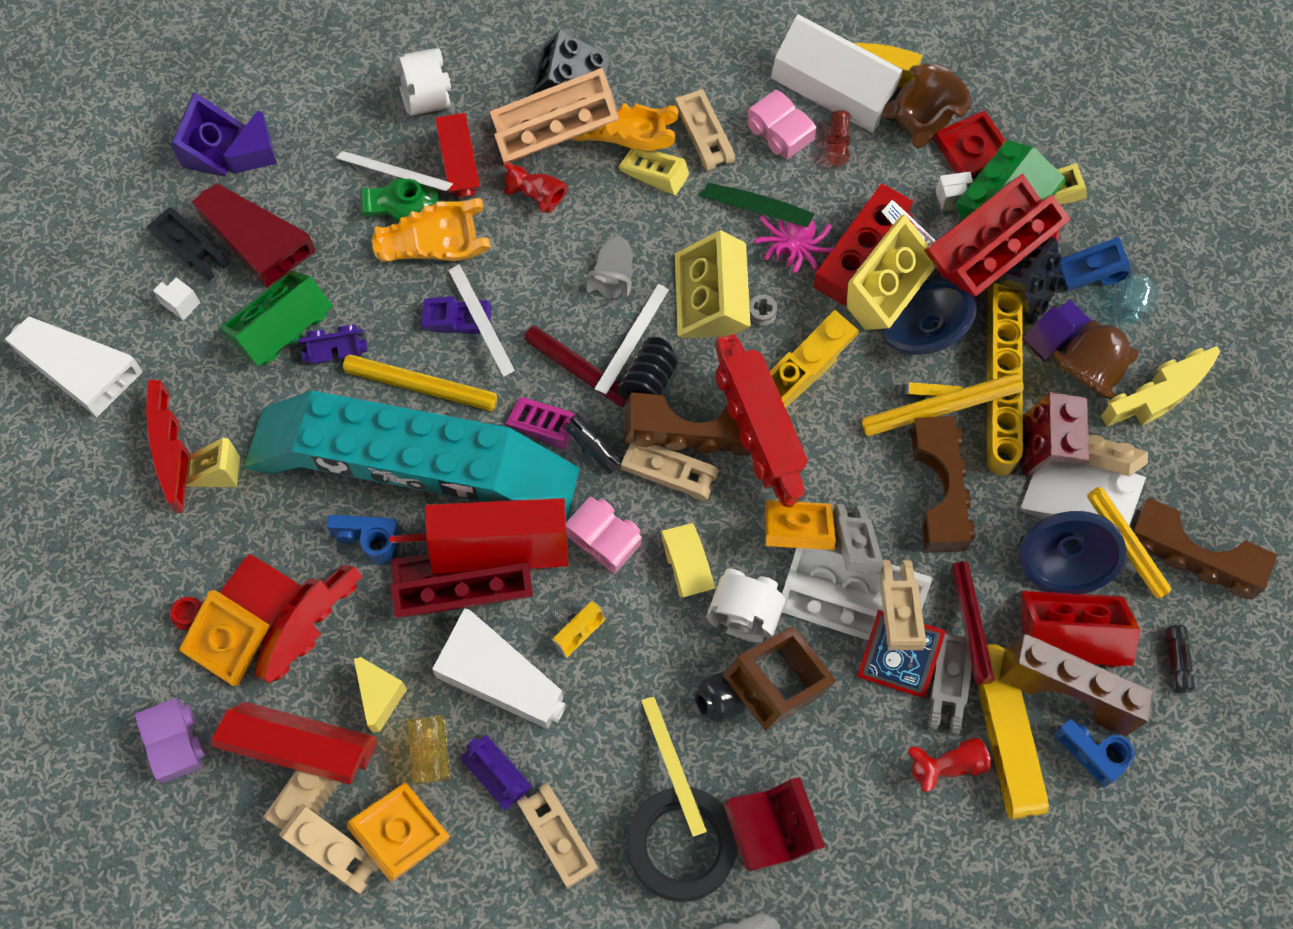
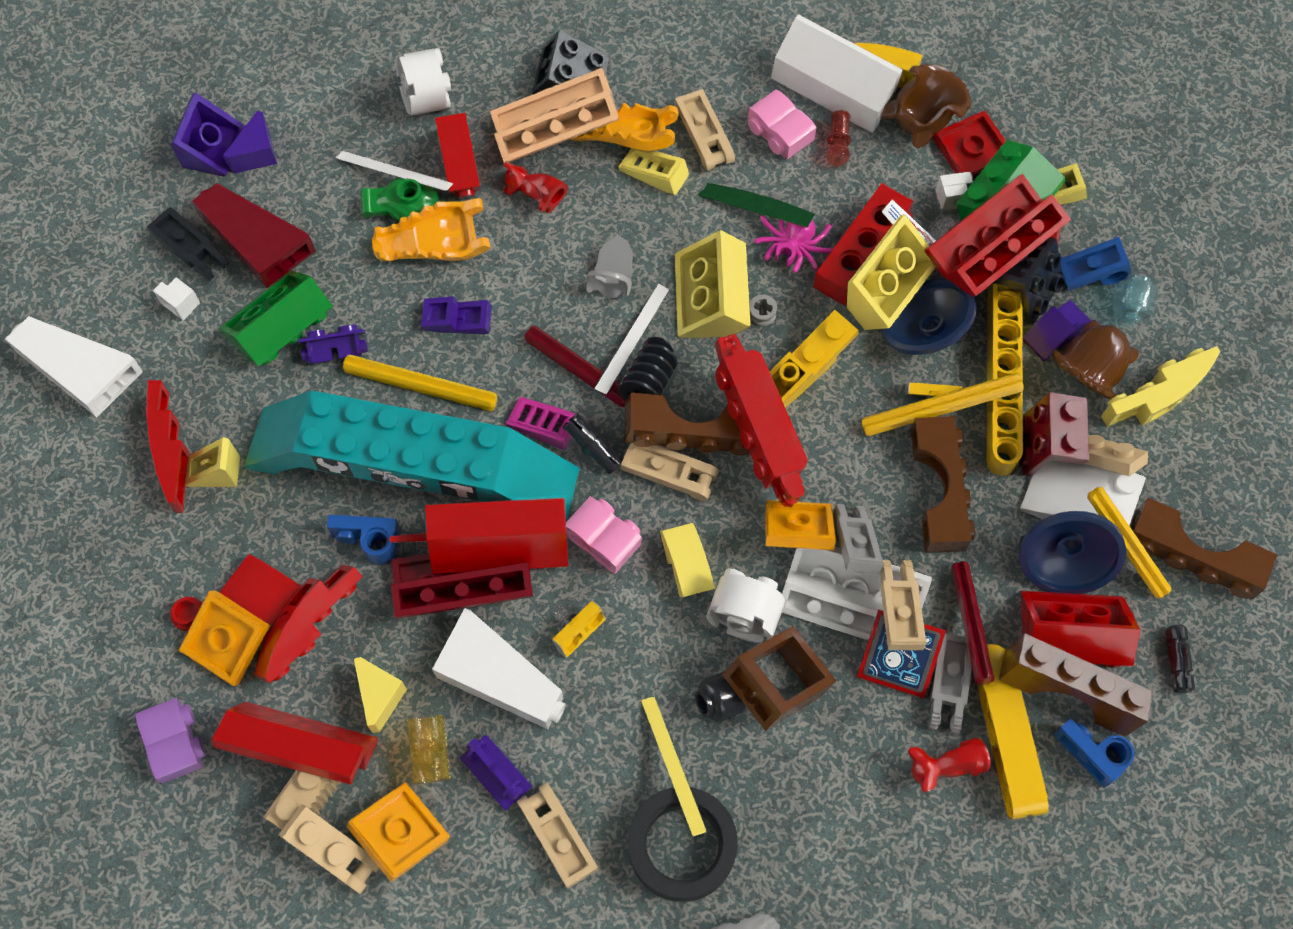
white sticker [449,264,515,377] -> none
dark red bracket [724,777,825,872] -> none

